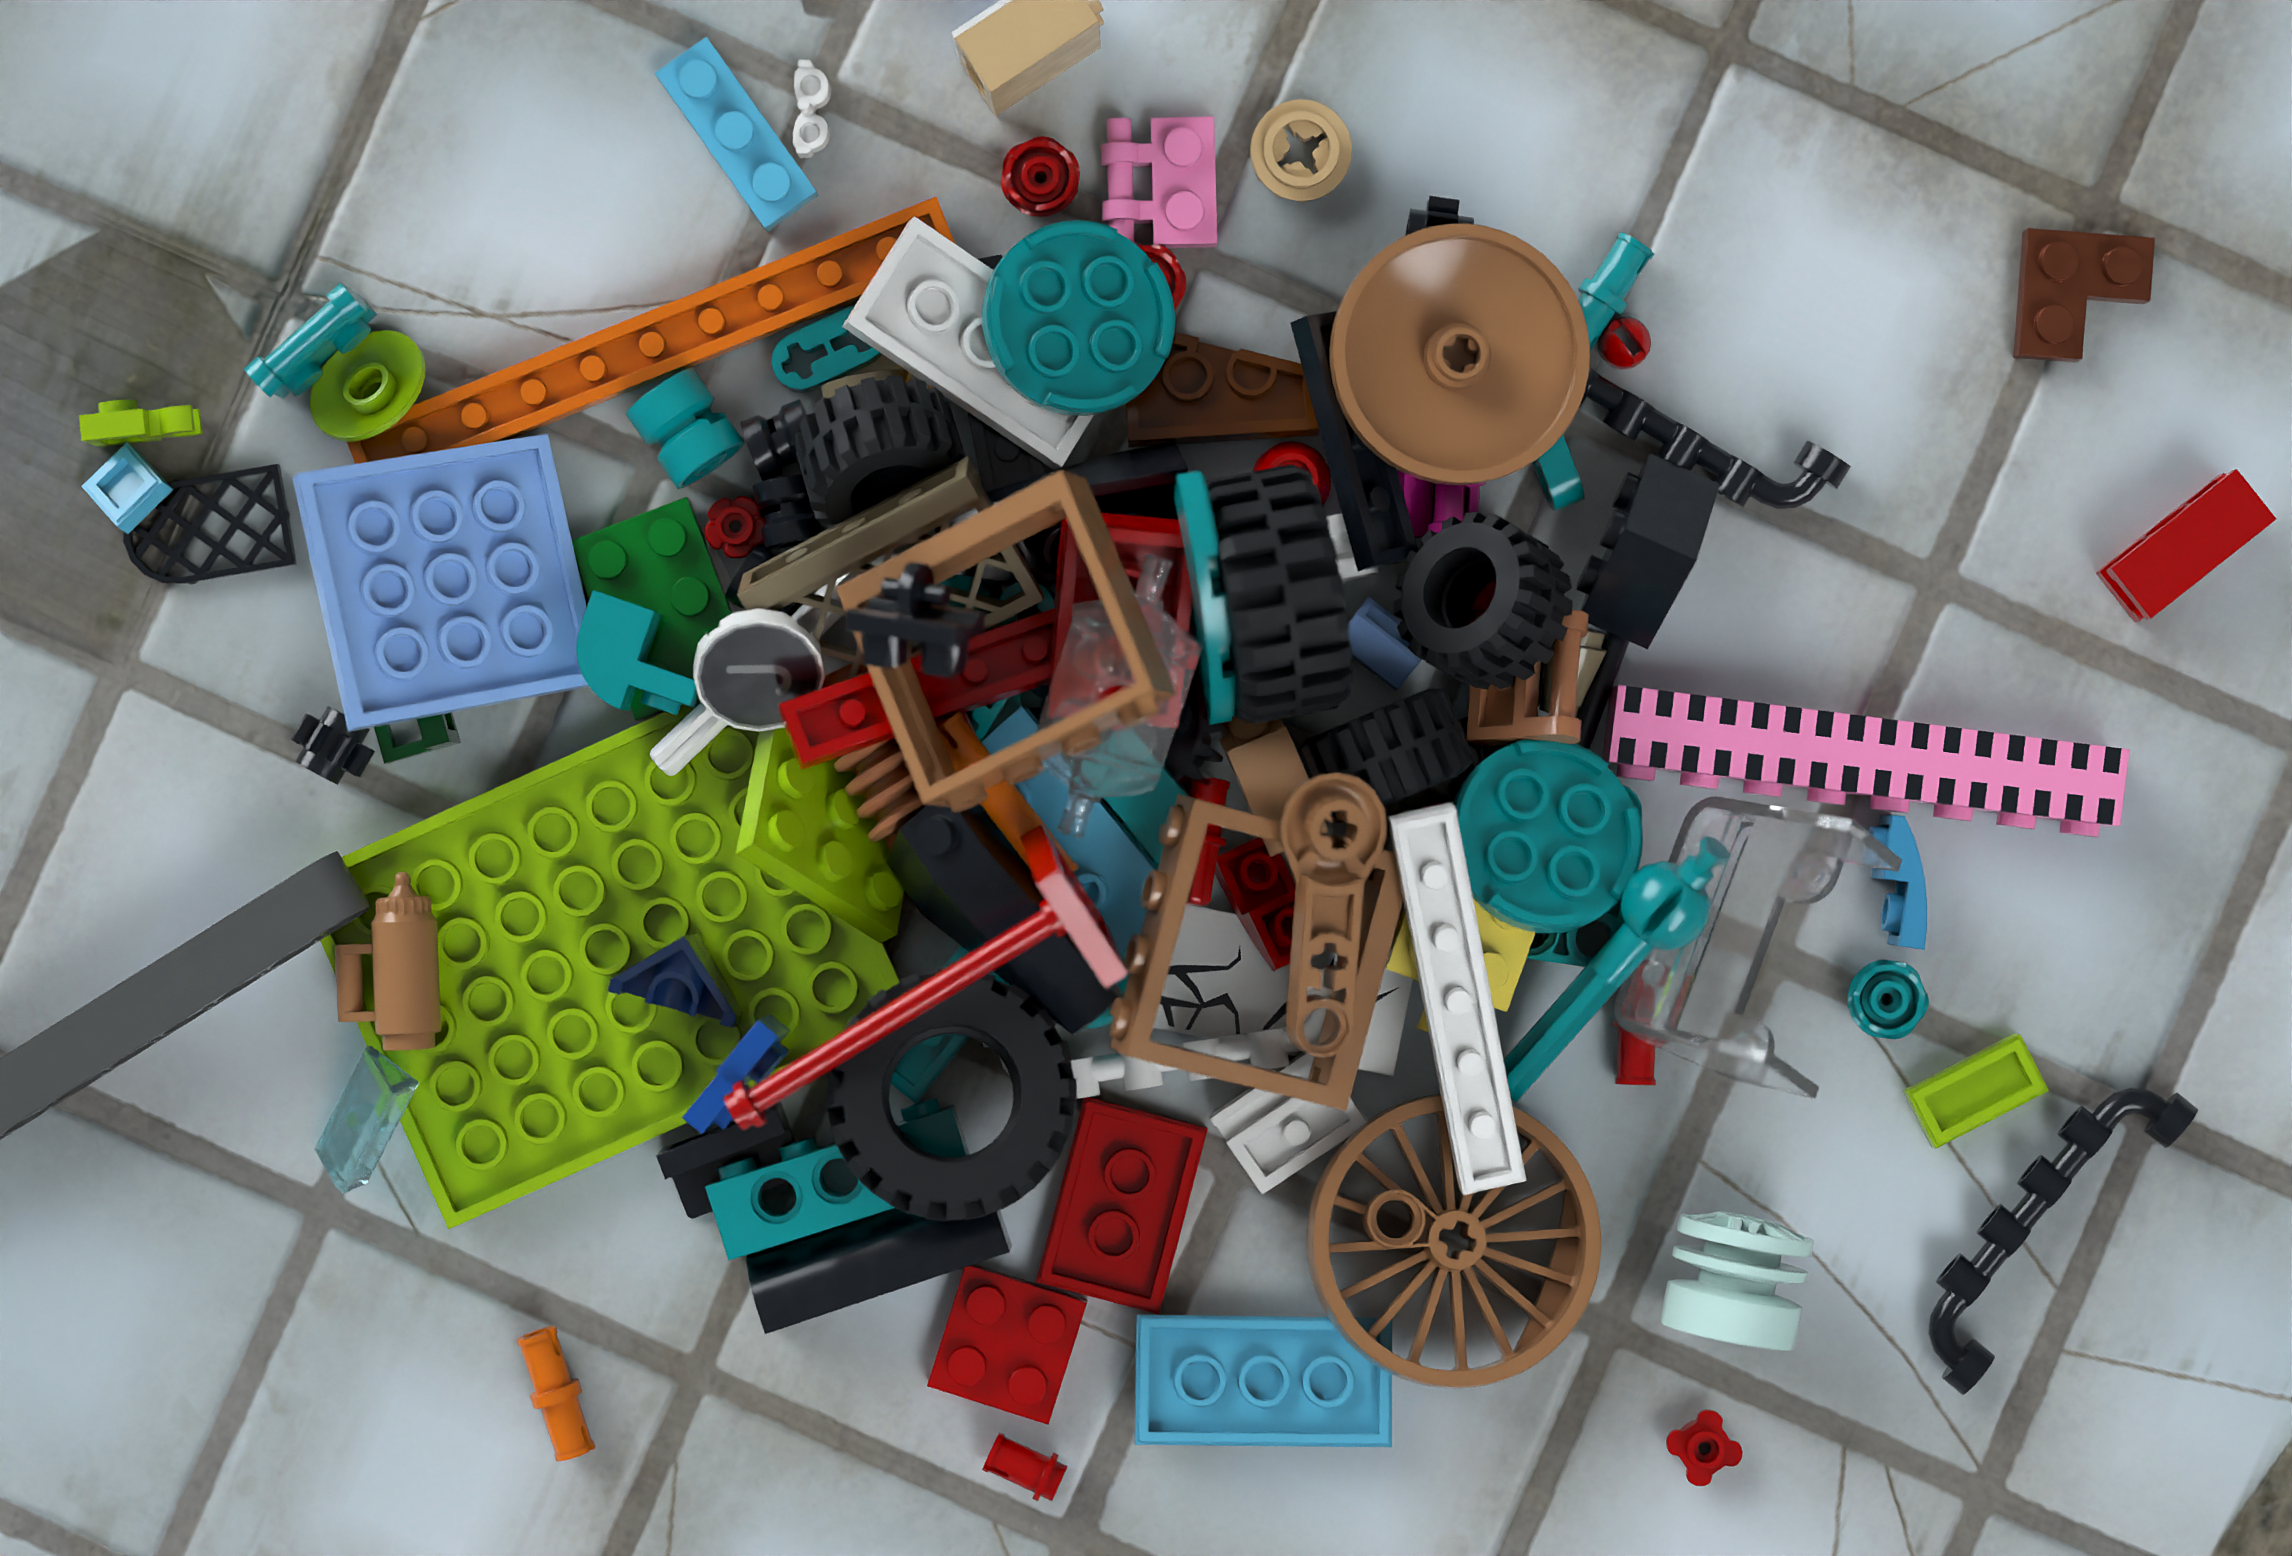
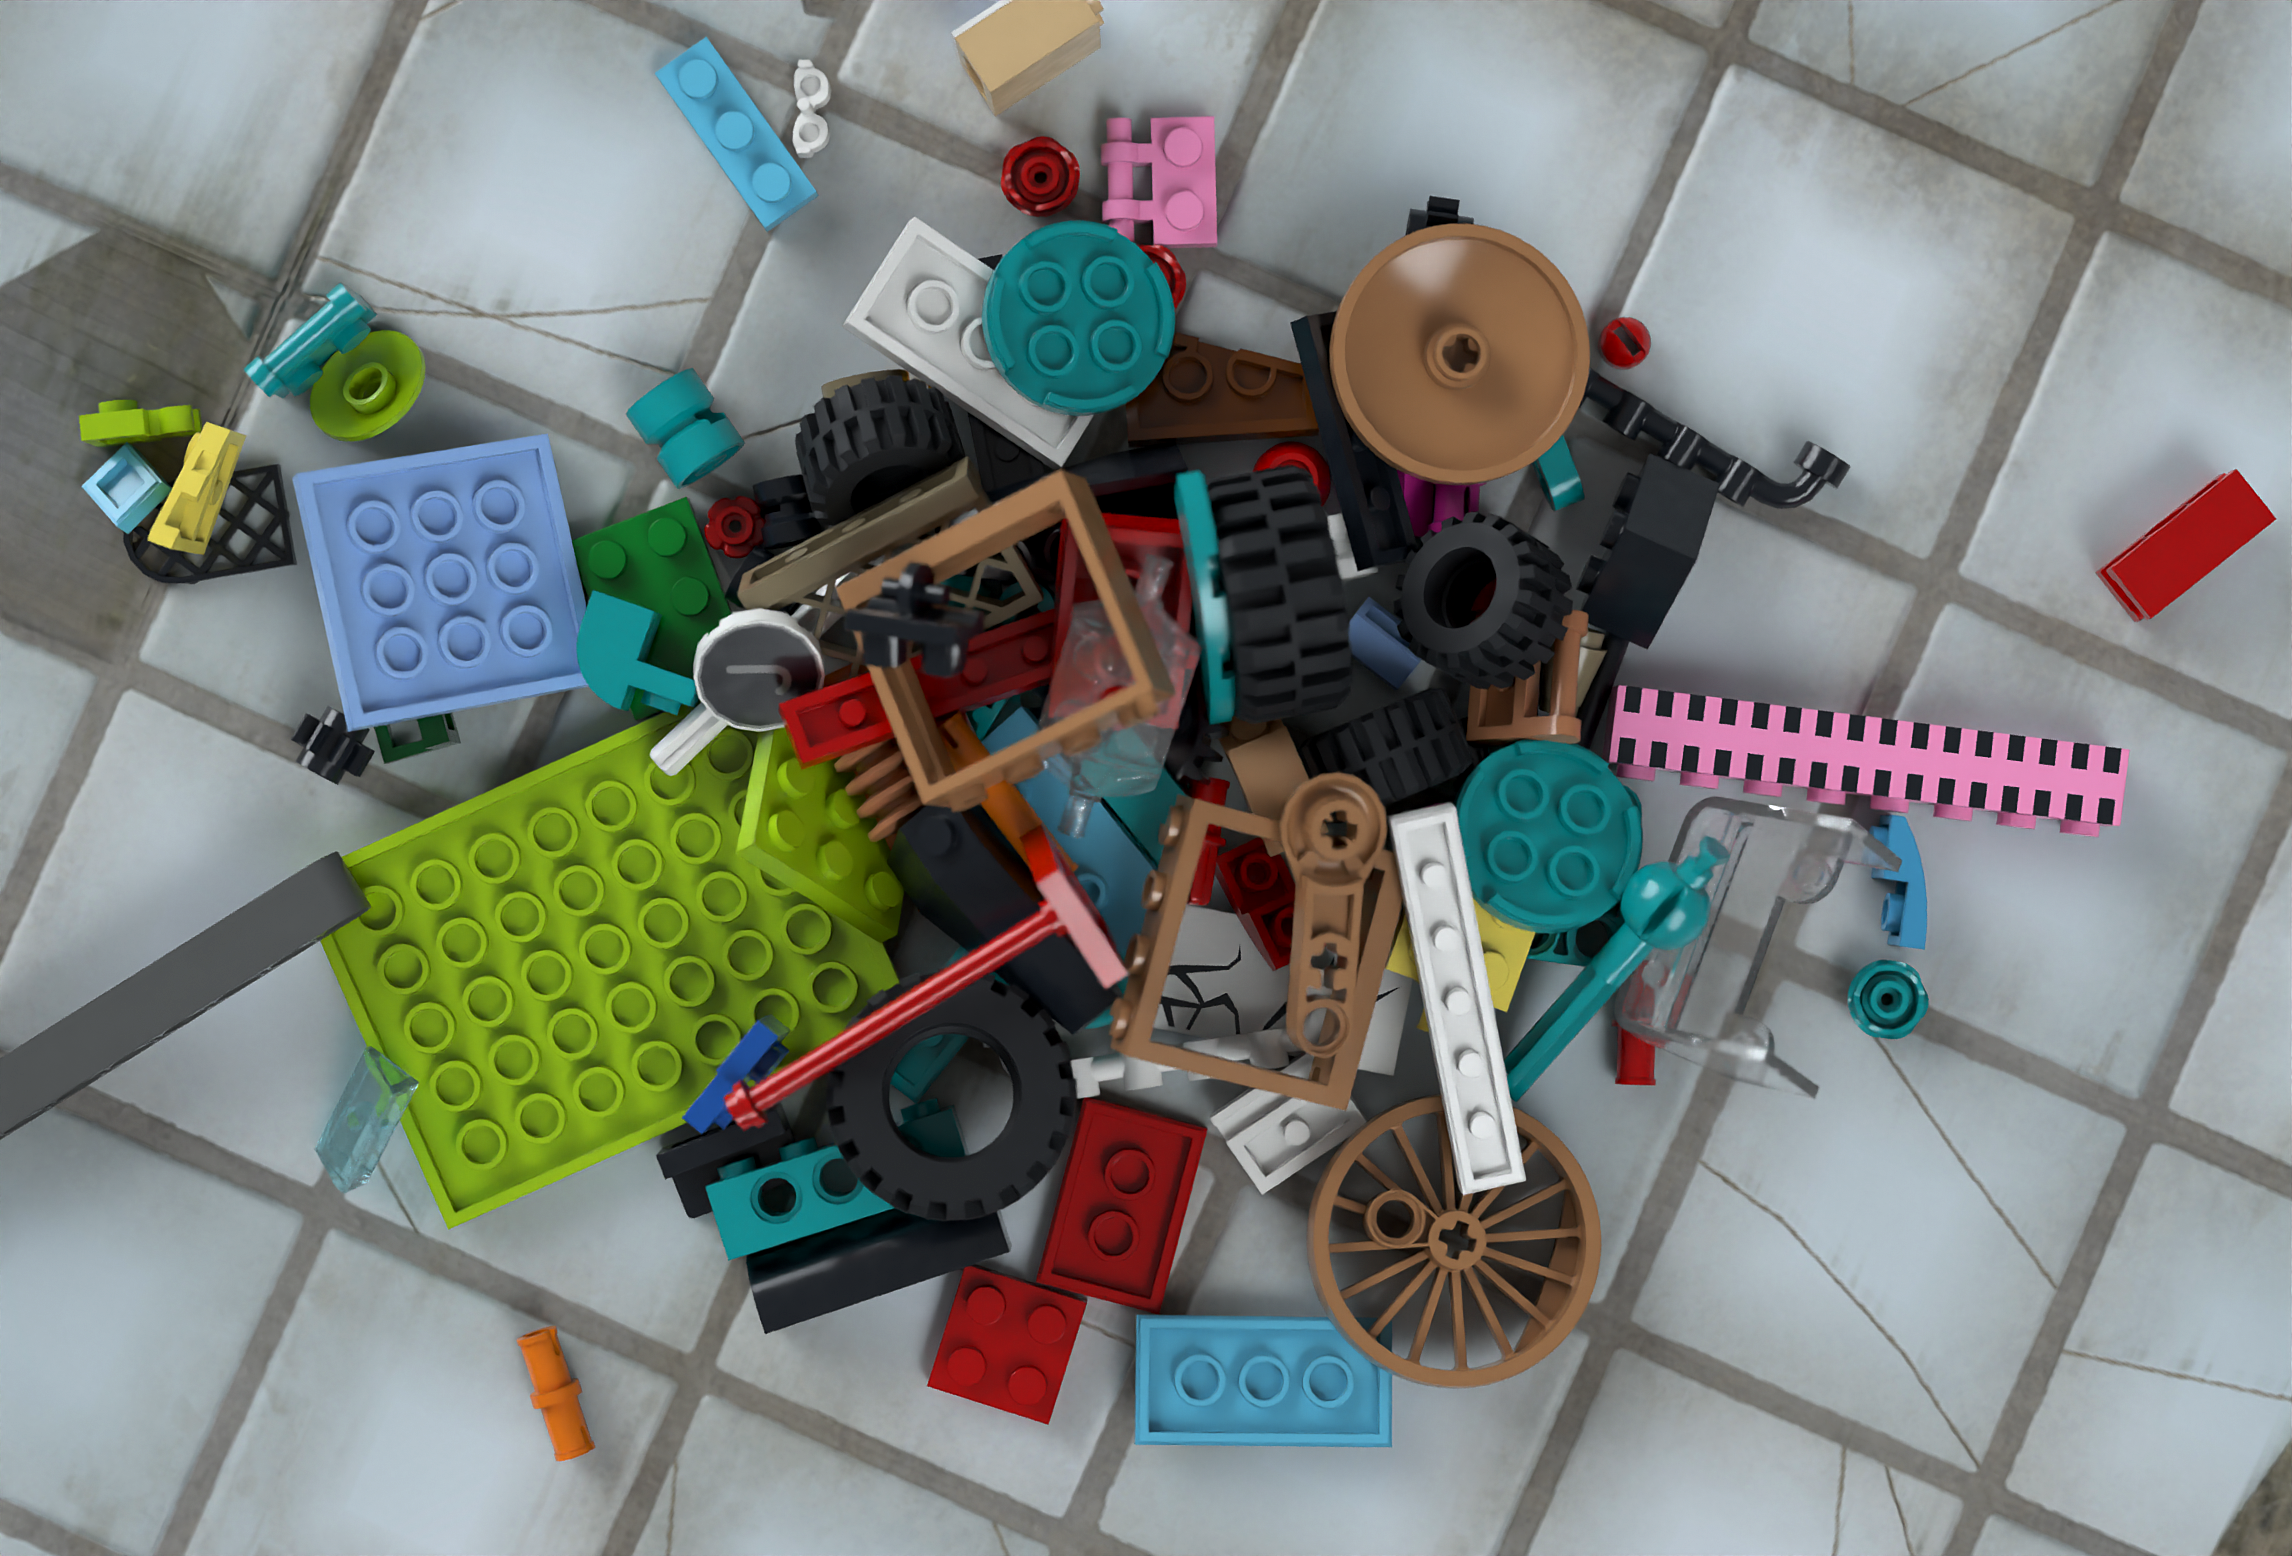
medium nougat piece [335,872,441,1051] -> none
orange plate [347,197,955,464] -> none
dark blue slope [607,933,743,1028] -> none
black wheel [740,399,807,481] -> none
teal beam [771,306,883,393] -> none
red pin [982,1432,1068,1501] -> none
tan gear [1250,99,1352,203] -> none
teal pin [1578,232,1655,351] -> none
light aqua wheel [1660,1211,1814,1350] -> none
red plate [1666,1409,1743,1486] -> none
lime tile [1902,1033,2049,1149] -> none
black bar [1928,1088,2198,1395] -> none
copper plate [2013,228,2155,363] -> none
none -> light yellow wing [147,422,246,555]

